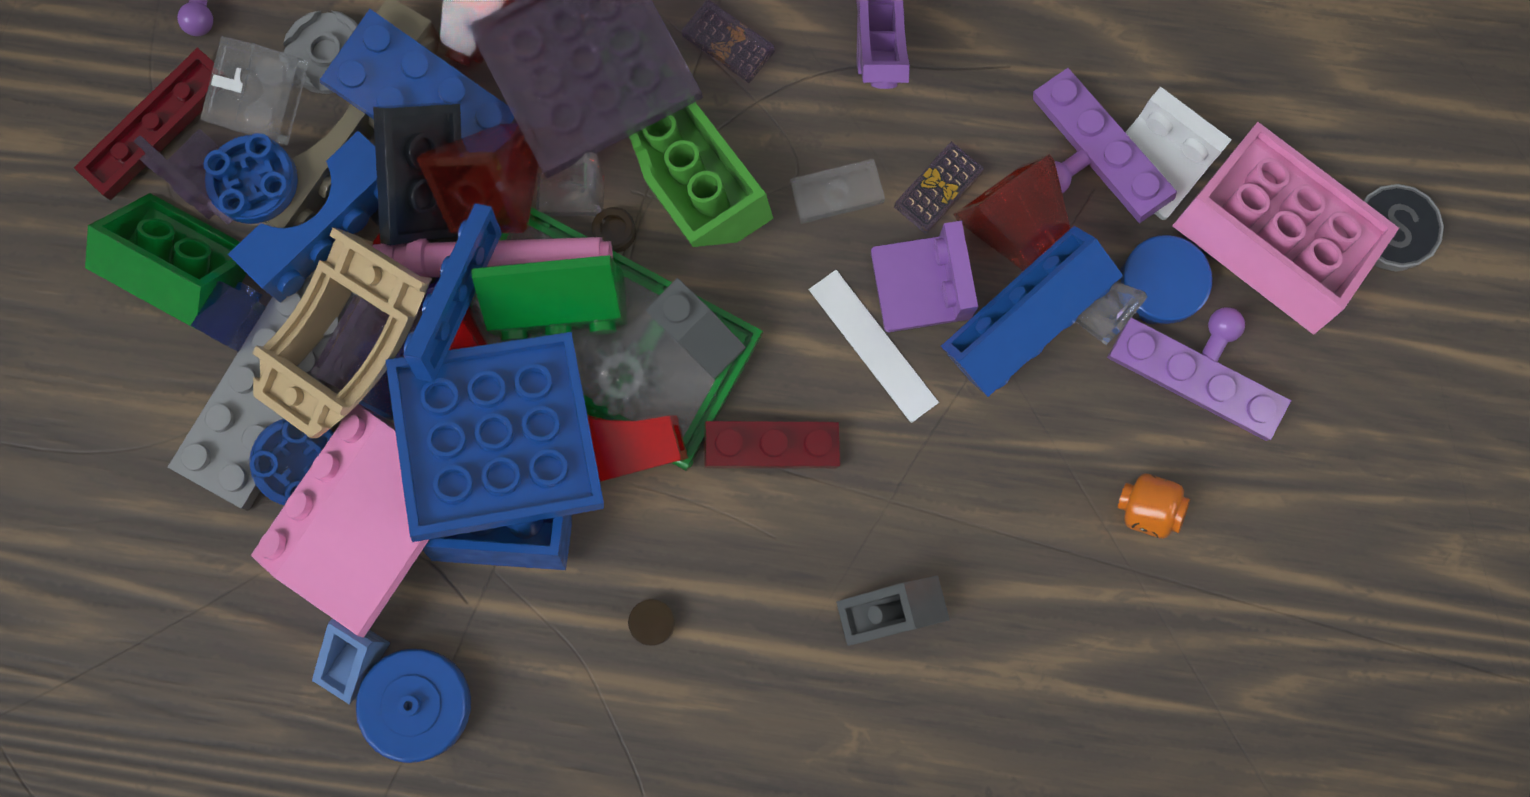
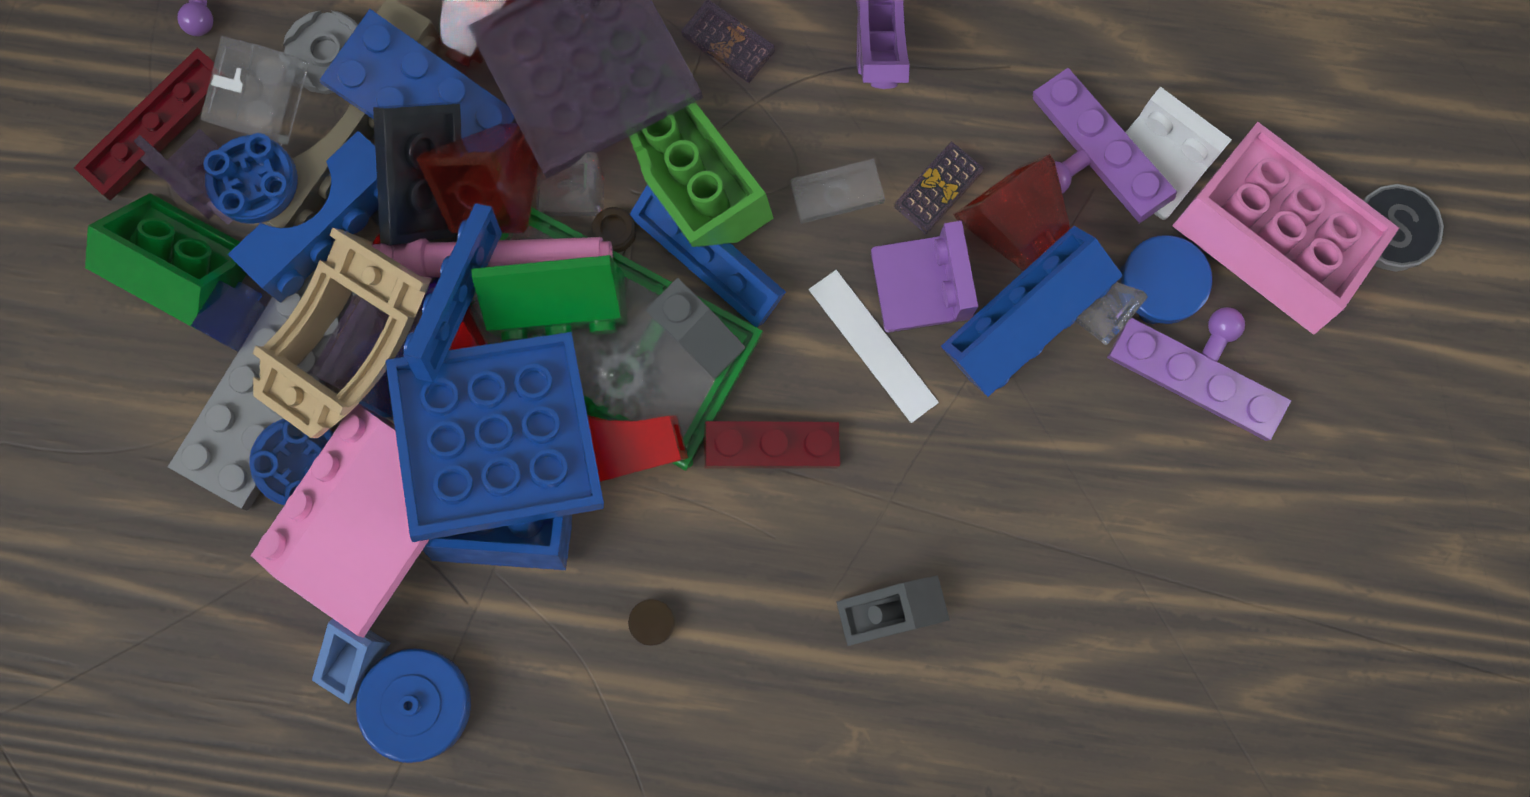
orange head [1118,473,1190,539] -> none
none -> blue plate [629,185,786,327]

